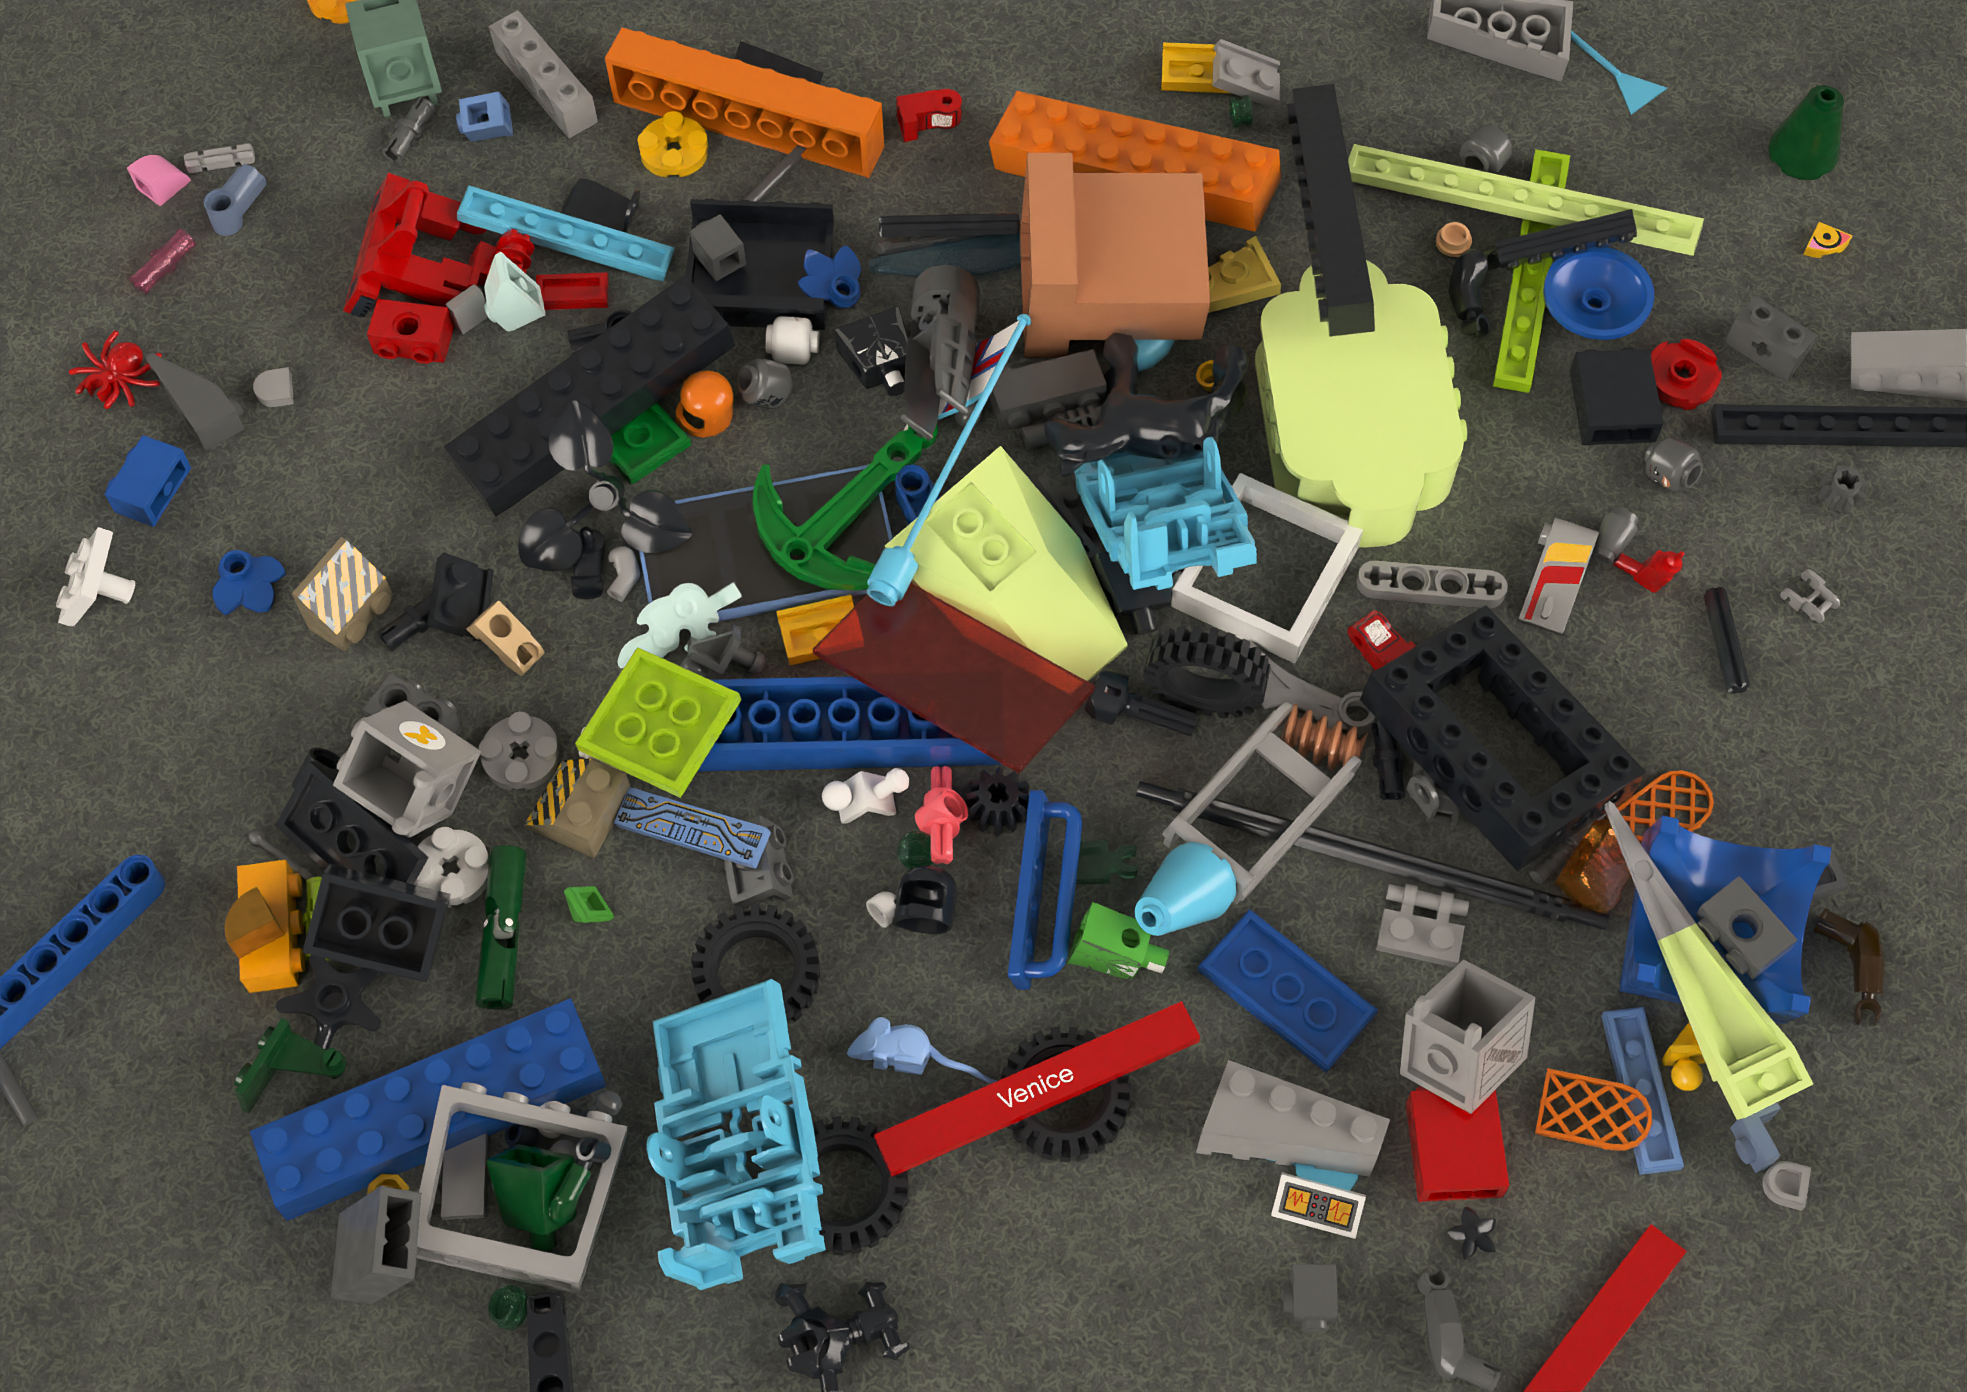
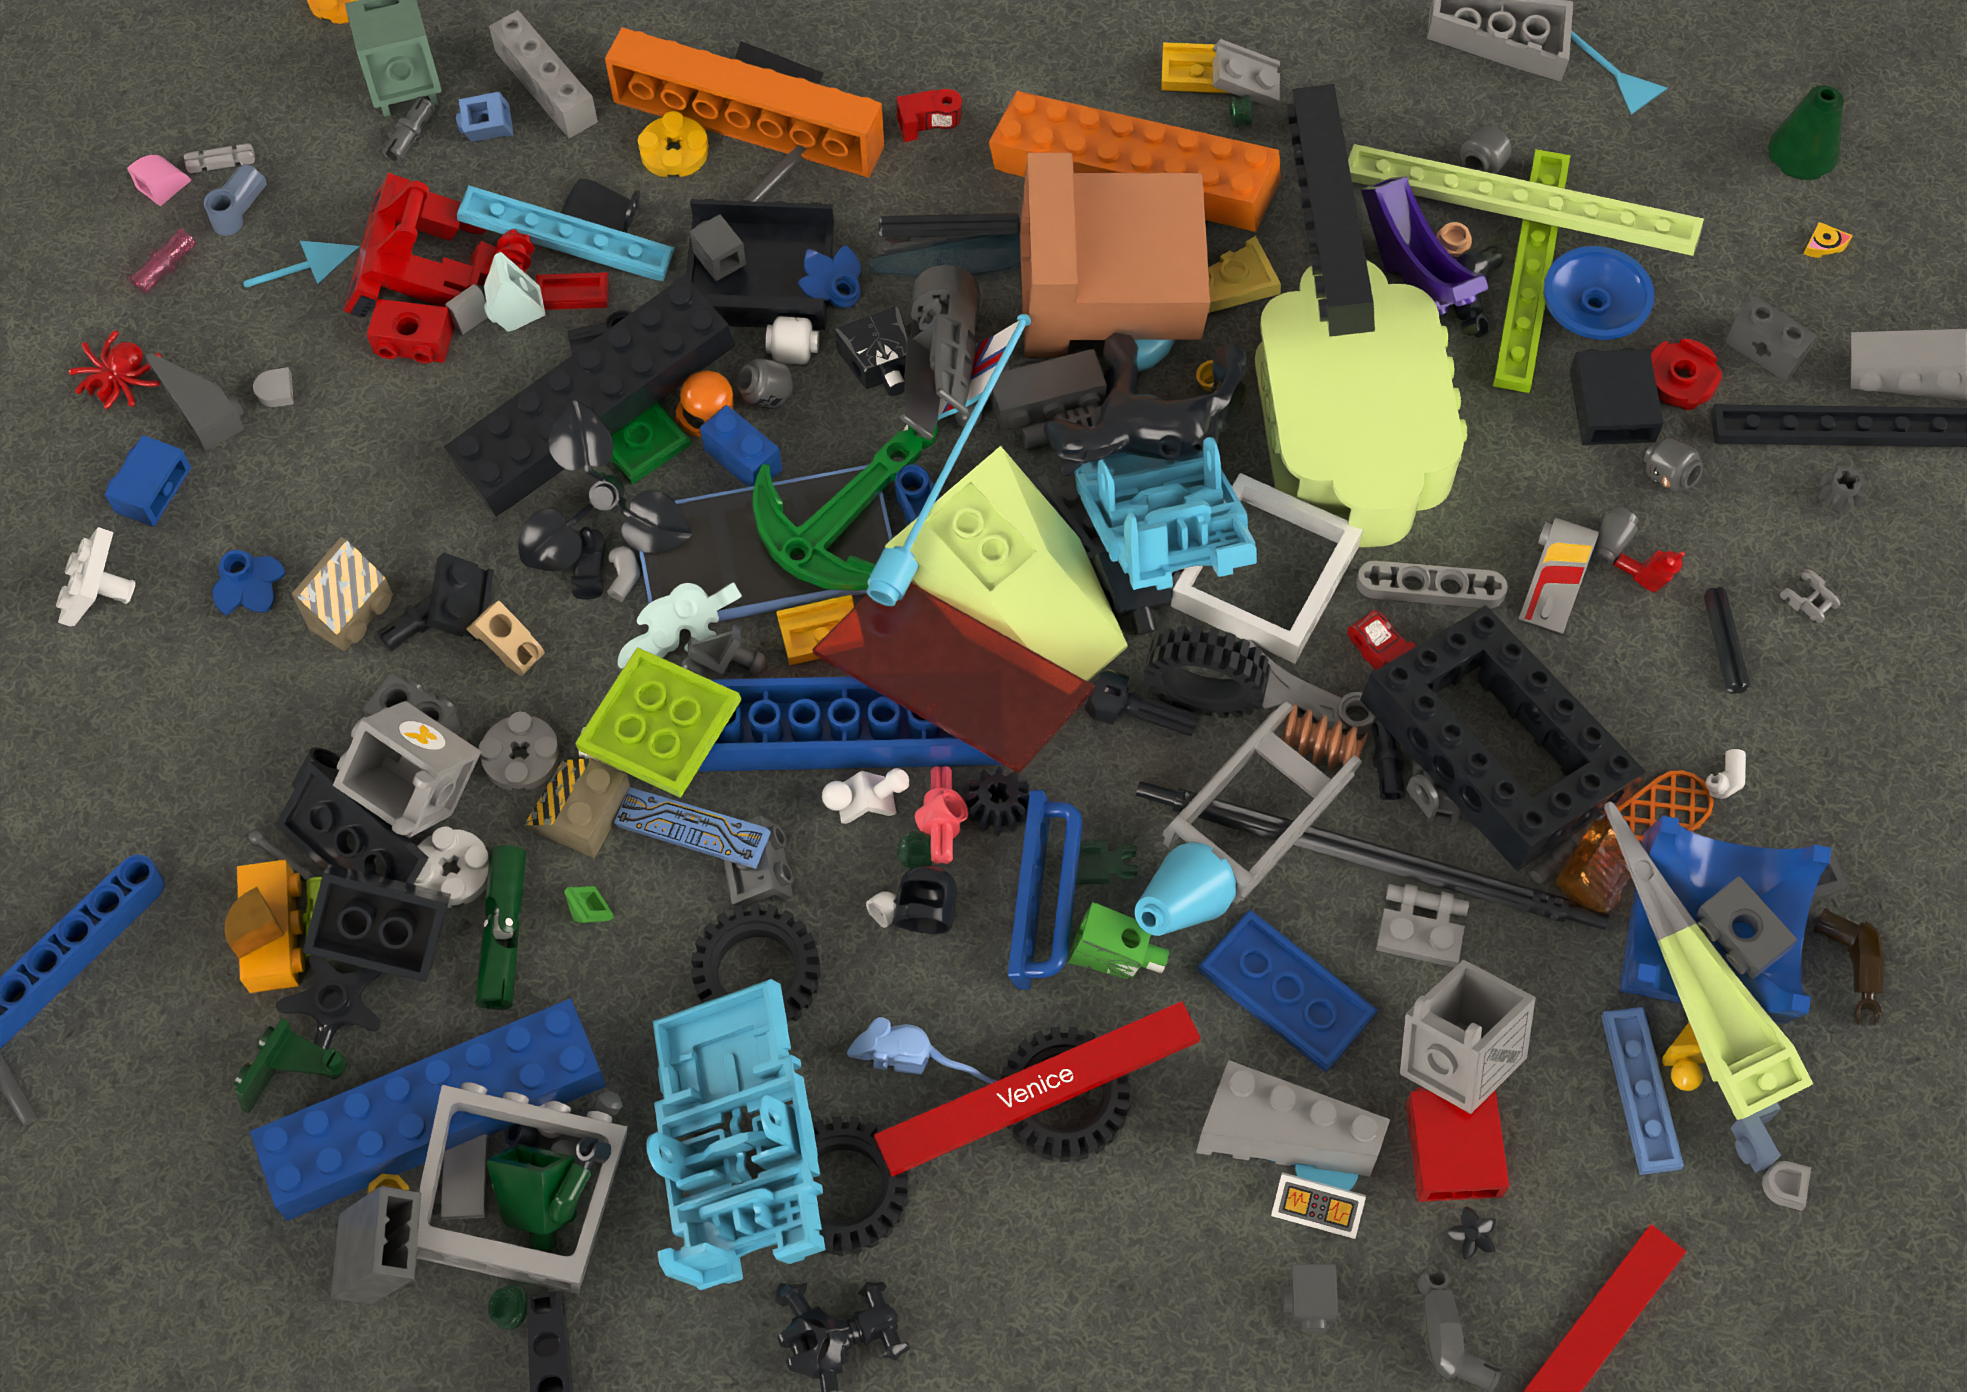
black piece [1496,209,1637,270] -> none
orange window [1535,1068,1652,1151] -> none
none -> medium azure piece [243,241,360,288]
none -> blue brick [700,405,782,487]
none -> dark purple arch [1360,176,1489,316]
none -> white arm [1705,749,1746,799]

